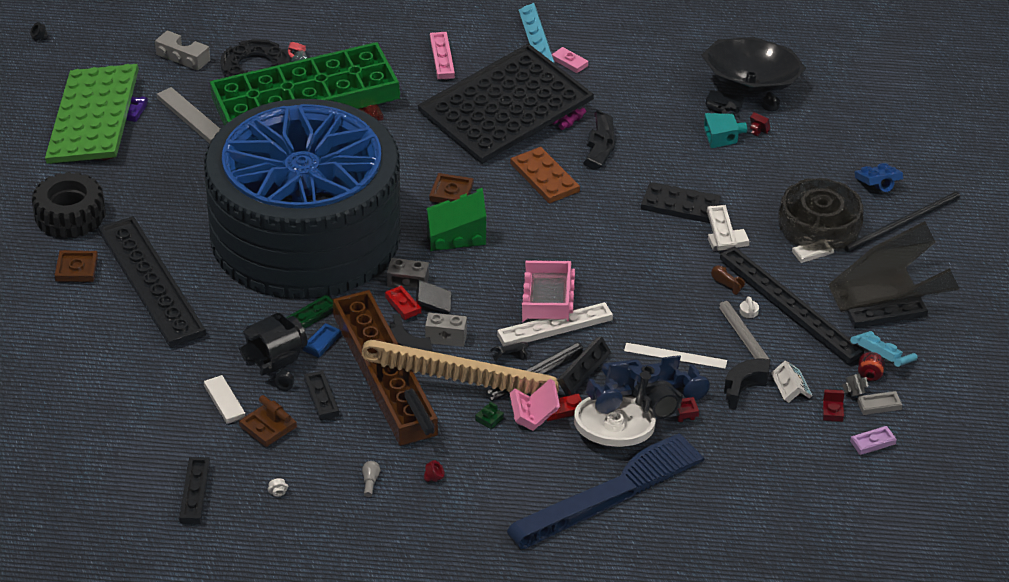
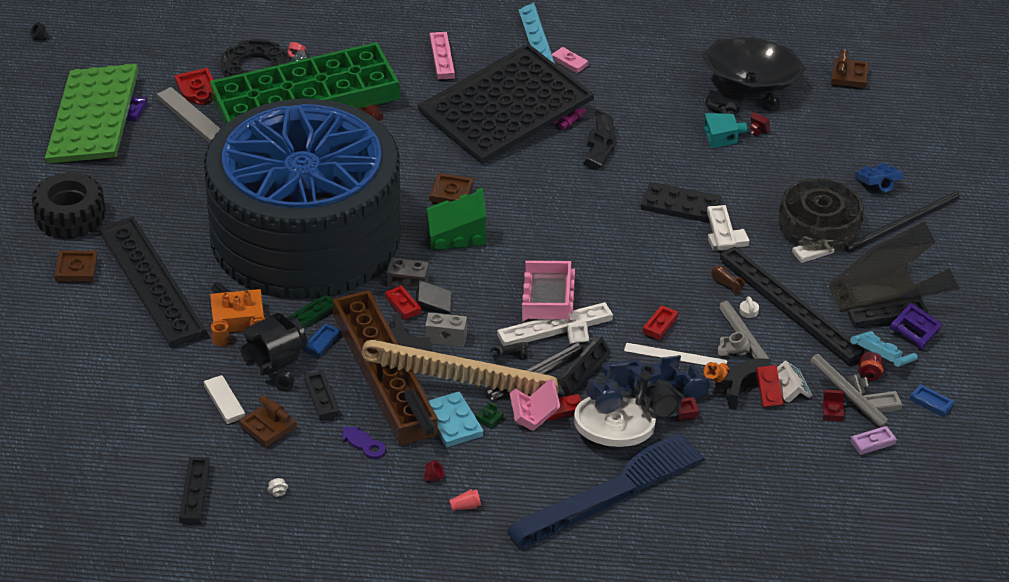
light grey arch [155,30,210,71] -> none
light grey piece [362,461,381,497] -> none
dark orange plate [510,147,580,204] -> none
none -> red plate [174,68,213,105]
none -> orange piece [210,282,265,346]
none -> dark purple brick [343,427,386,459]
none -> medium azure plate [429,391,484,448]
none -> coral cone [449,489,481,511]
none -> white tile [566,322,589,344]
none -> red plate [642,305,678,340]
none -> orange connector [704,362,730,383]
none -> light grey plate [718,332,751,356]
none -> red plate [756,365,783,408]
none -> light grey axle [810,354,888,428]
none -> reddish brown plate [831,49,869,88]
none -> dark purple plate [890,303,942,350]
none -> blue tile [909,384,955,417]

